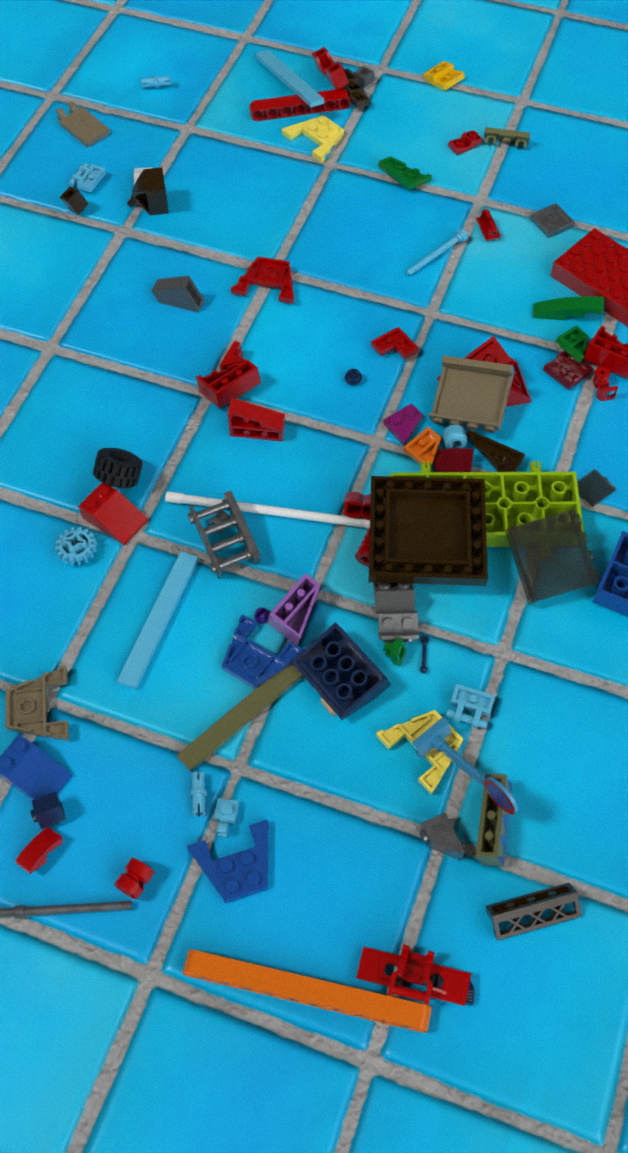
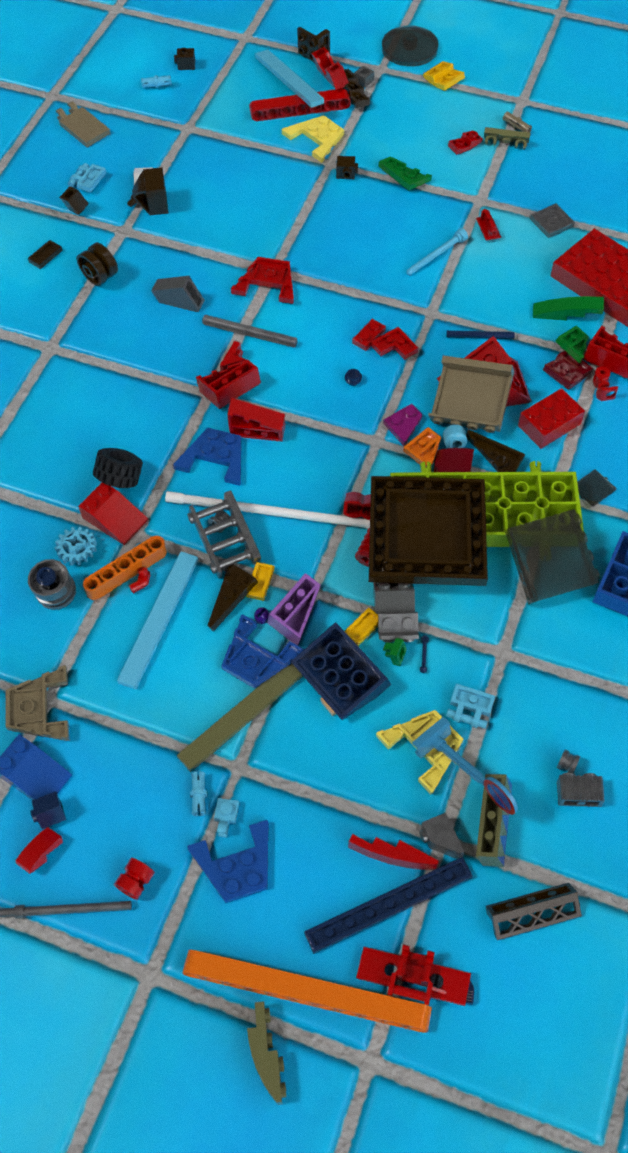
none -> dark brown tile [28,240,63,269]
none -> flat silver wheel [28,559,76,610]
none -> dark blue plate [36,567,56,586]
none -> dark brown wheel [76,242,118,286]
none -> orange beam [83,536,167,600]
none -> red arm [129,567,151,594]
none -> blue wing [173,428,241,486]
none -> brick [174,48,196,70]
none -> flat silver axle [202,315,298,347]
none -> dark brown wing [207,564,258,632]
none -> yellow tile [246,562,275,601]
none -> olive slope [247,1001,287,1105]
none -> dark brown bracket [297,27,330,63]
none -> dark blue tile [304,857,473,954]
none -> dark brown brick [336,156,358,179]
none -> yellow tile [344,607,378,647]
none -> red slope [348,834,439,870]
none -> red plate [352,319,386,351]
none -> clear smoke dish [382,26,438,66]
none -> dark blue bar [446,330,515,339]
none -> dark tan pin [503,111,532,133]
none -> red brick [518,388,585,449]
none -> flat silver wheel [557,749,581,773]
none -> flat silver brick [557,772,605,807]

